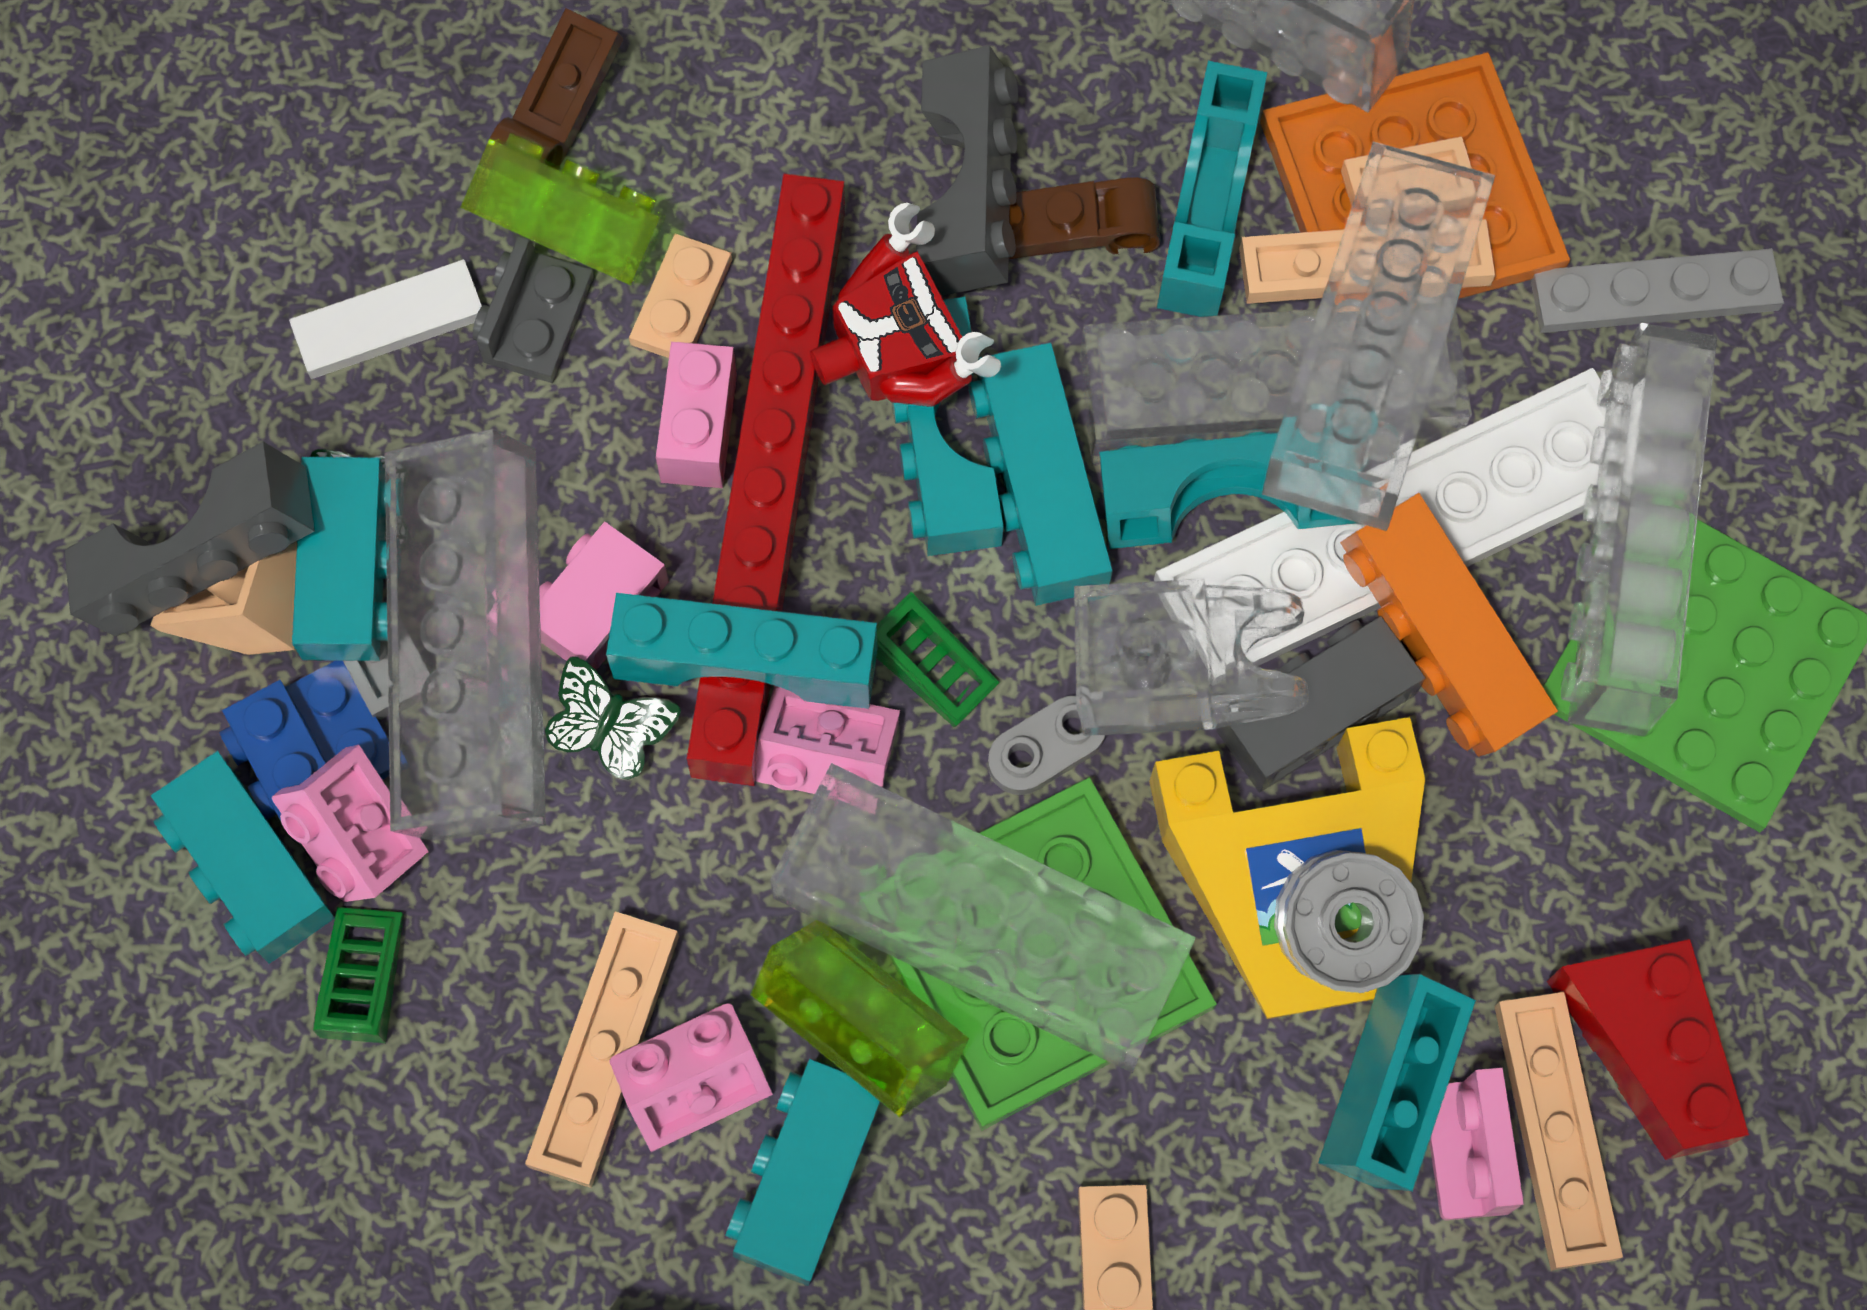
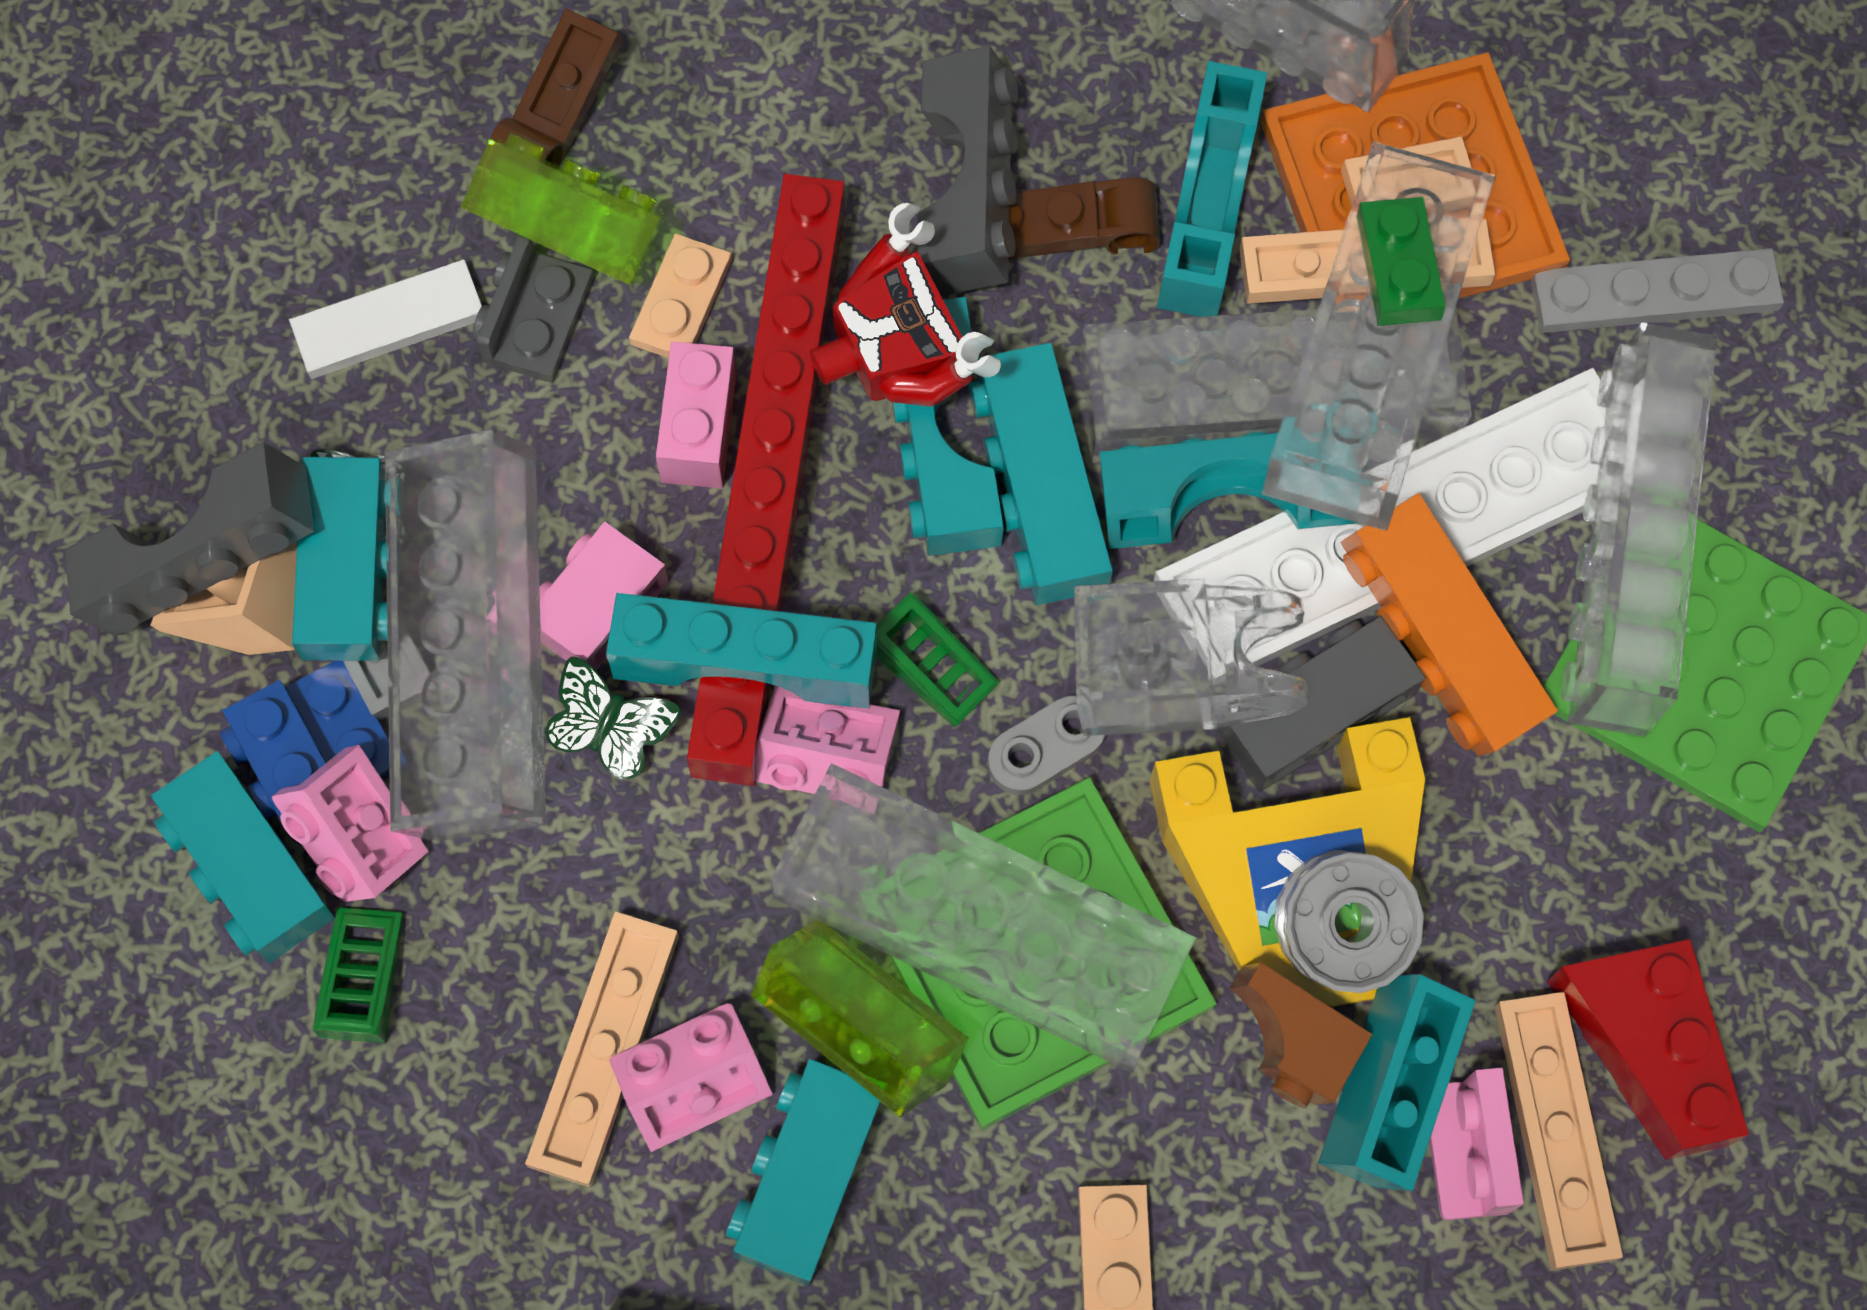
none -> dark orange arch [1229,962,1372,1109]
none -> green plate [1356,197,1446,326]

